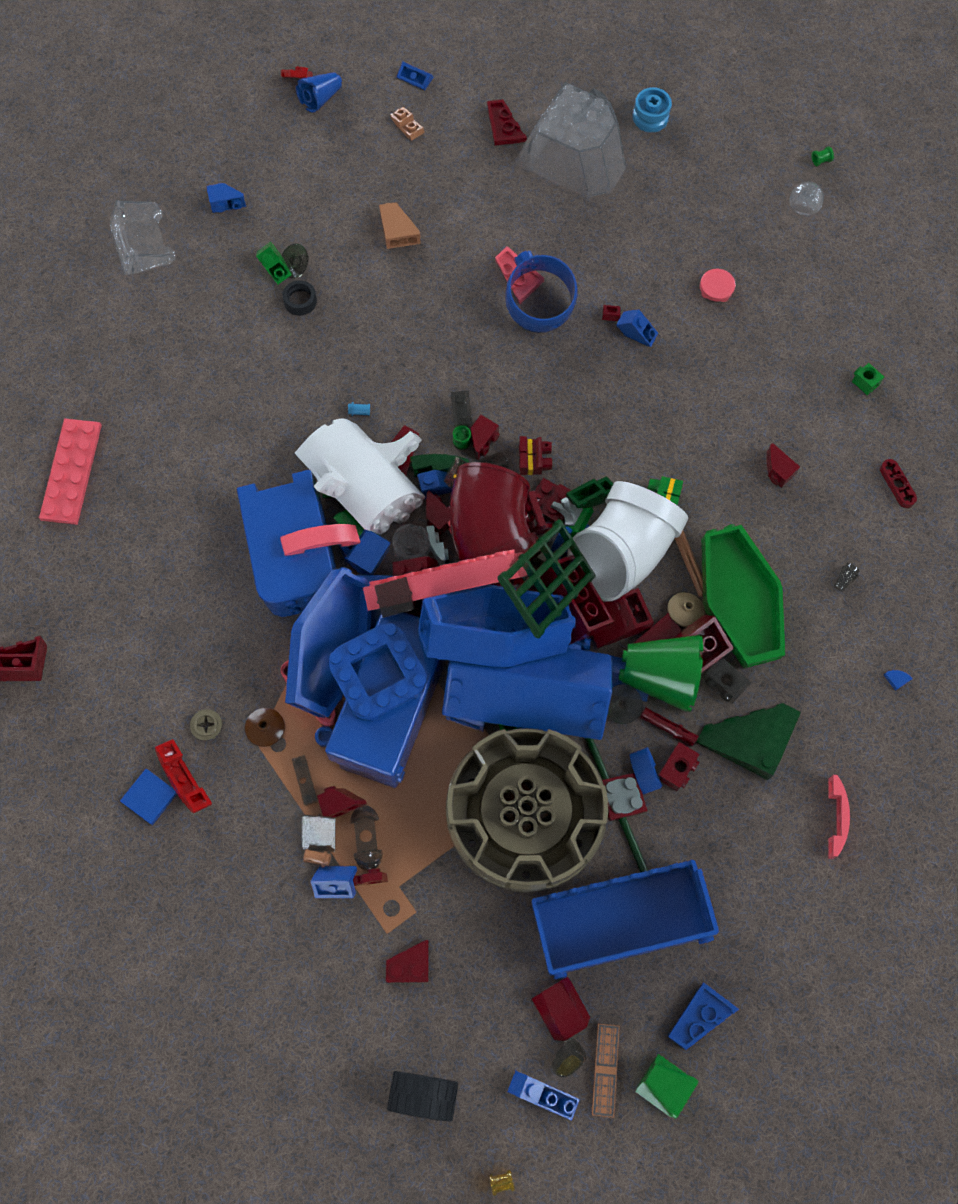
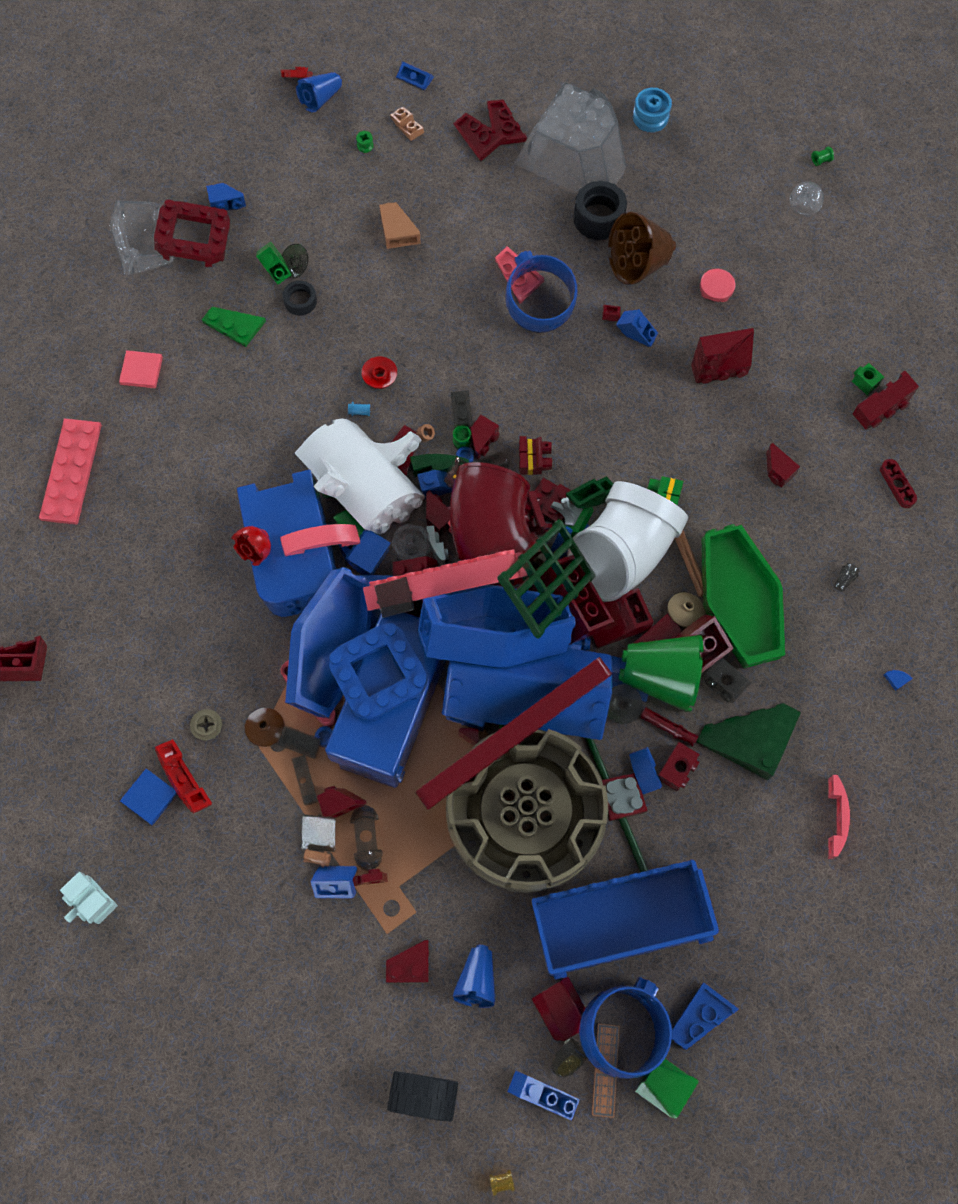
none -> light aqua brick [60,872,118,924]
none -> coral tile [119,350,163,388]
none -> dark red plate [154,199,230,267]
none -> green wing [202,307,266,347]
none -> red cylinder [231,526,271,566]
none -> clear smoke tile [278,725,322,759]
none -> green wheel [356,131,374,153]
none -> red dish [361,356,398,389]
none -> dark red beam [415,657,612,810]
none -> nougat bush [416,424,435,442]
none -> dark red wing [453,113,507,161]
none -> blue cone [453,945,495,1008]
none -> blue tile [456,447,474,463]
none -> dark red slope [459,728,479,745]
none -> black tyre [573,180,627,240]
none -> blue cylinder [579,977,672,1079]
none -> reddish brown cone [608,211,676,285]
none -> dark red slope [691,328,754,384]
none -> dark red wedge [852,371,919,430]

